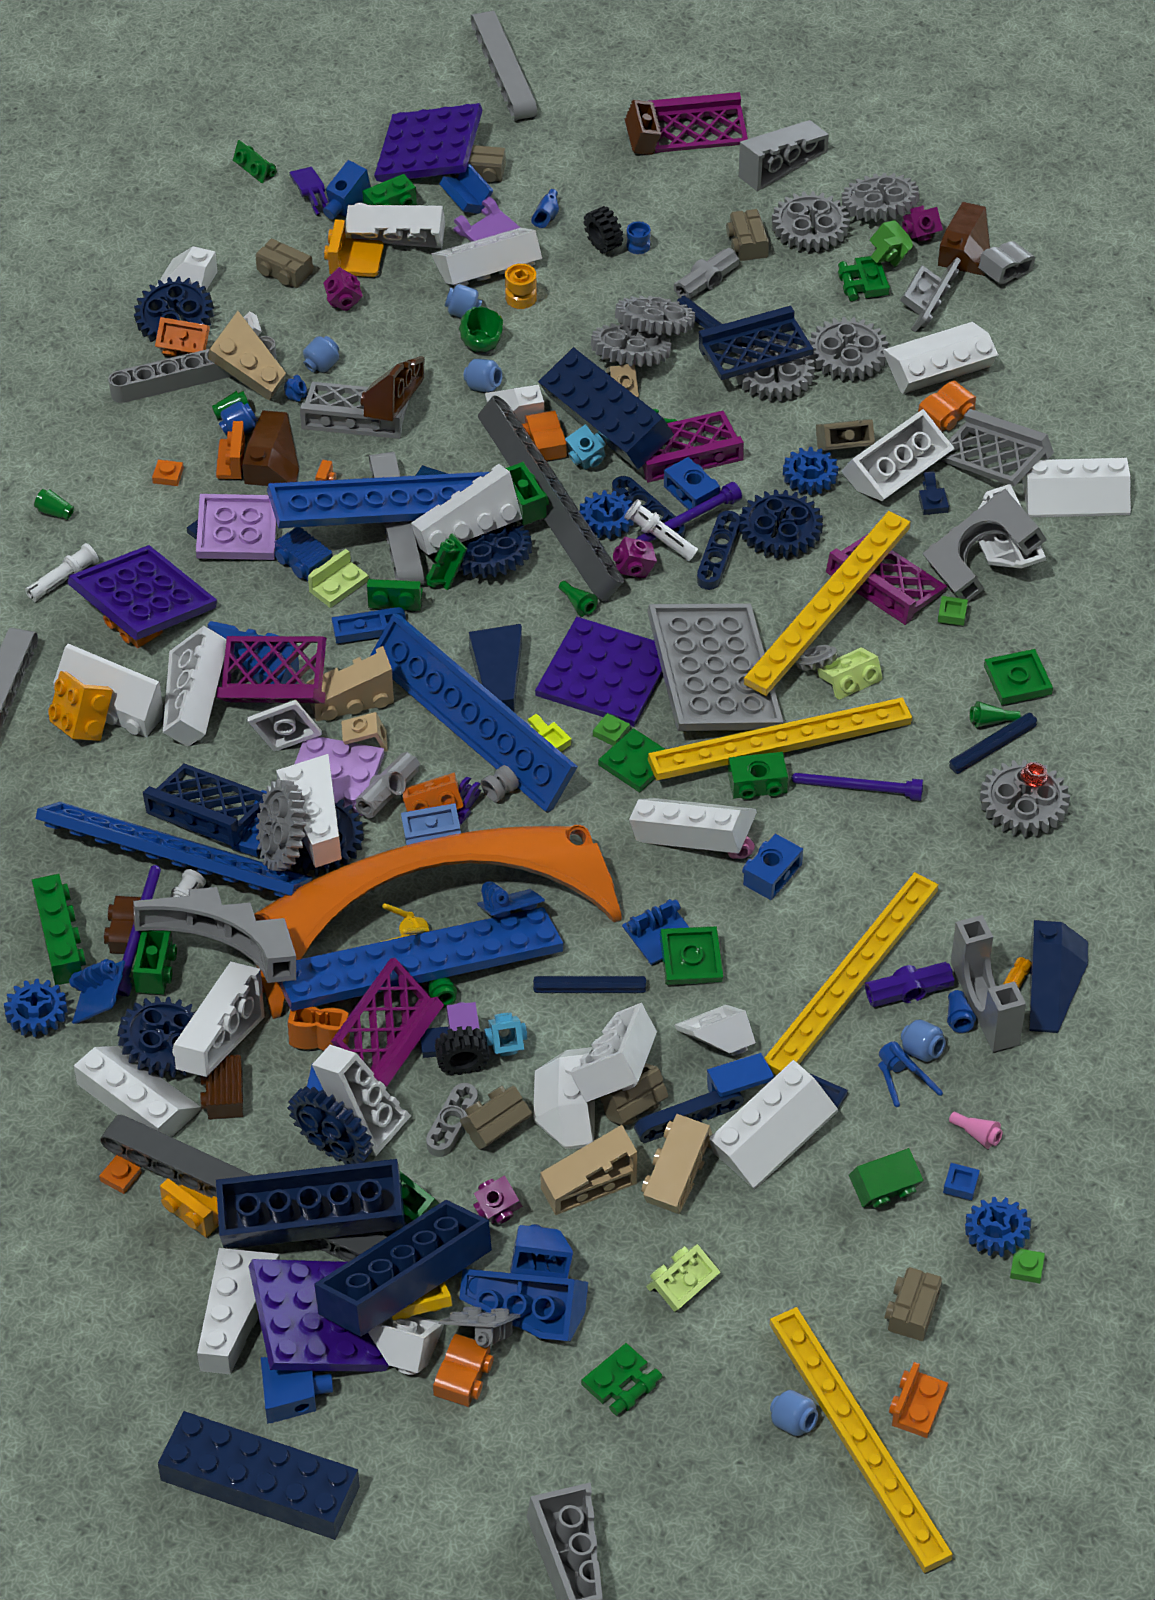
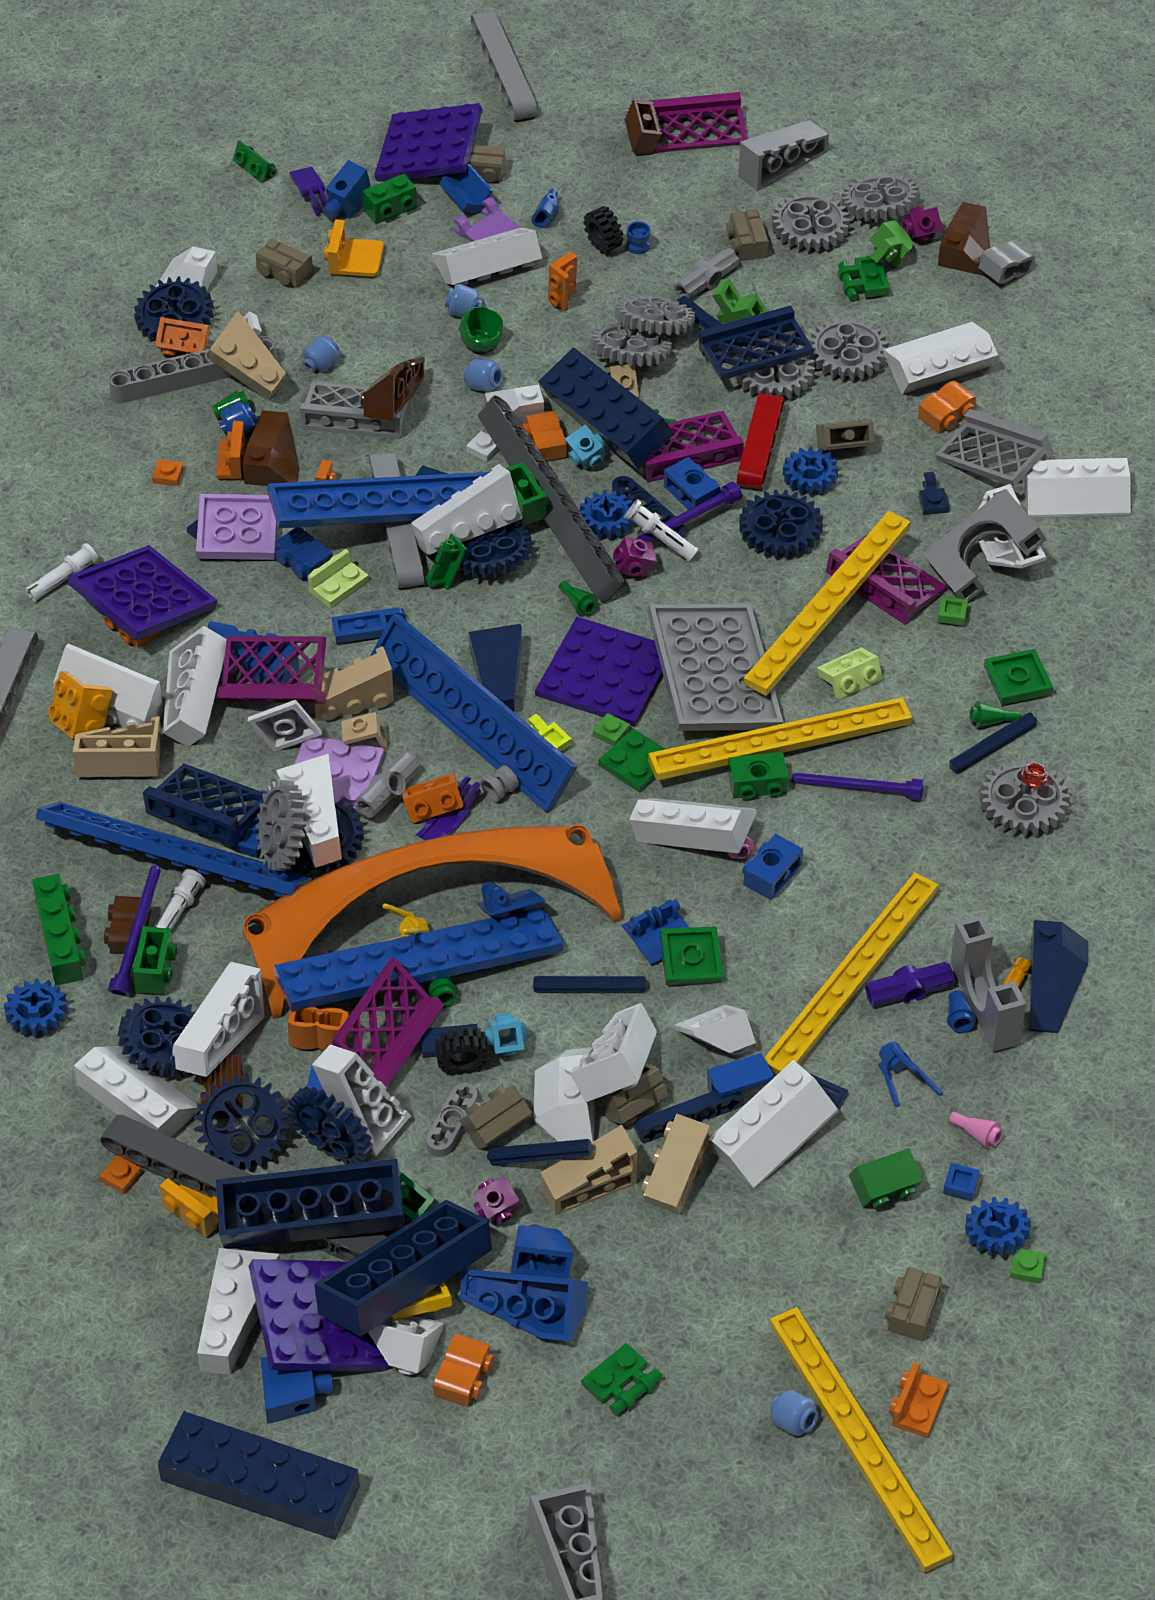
green cone [34,489,74,520] -> none
blue hinge [69,959,125,1024] -> none
light grey arch [133,887,296,983] -> none
blue plate [284,375,307,402] -> none
magenta brick [323,267,363,311] -> none
white wedge [345,203,445,248] -> none
green bracket [367,579,423,611] -> none
medium blue plate [401,803,461,845] -> none
light grey hinge [438,1306,520,1347] -> none
medium lavender brick [447,1002,479,1031] -> none
light orange wheel [505,263,537,309] -> none
yellowish green bracket [646,1244,720,1312] -> none
dark blue beam [697,511,740,590] -> none
light grey gear [796,645,838,671] -> none
white slope [841,409,955,501] -> none
light grey bracket [900,257,961,332] -> none
medium blue head [901,1019,946,1062] -> none
none -> tan wedge [73,716,162,777]
none -> dark blue gear [194,1074,290,1171]
none -> white plate [466,431,499,462]
none -> dark blue axle [487,1139,594,1165]
none -> orange bracket [548,251,577,311]
none -> bright green brick [712,278,768,324]
none -> red beam [737,393,784,490]

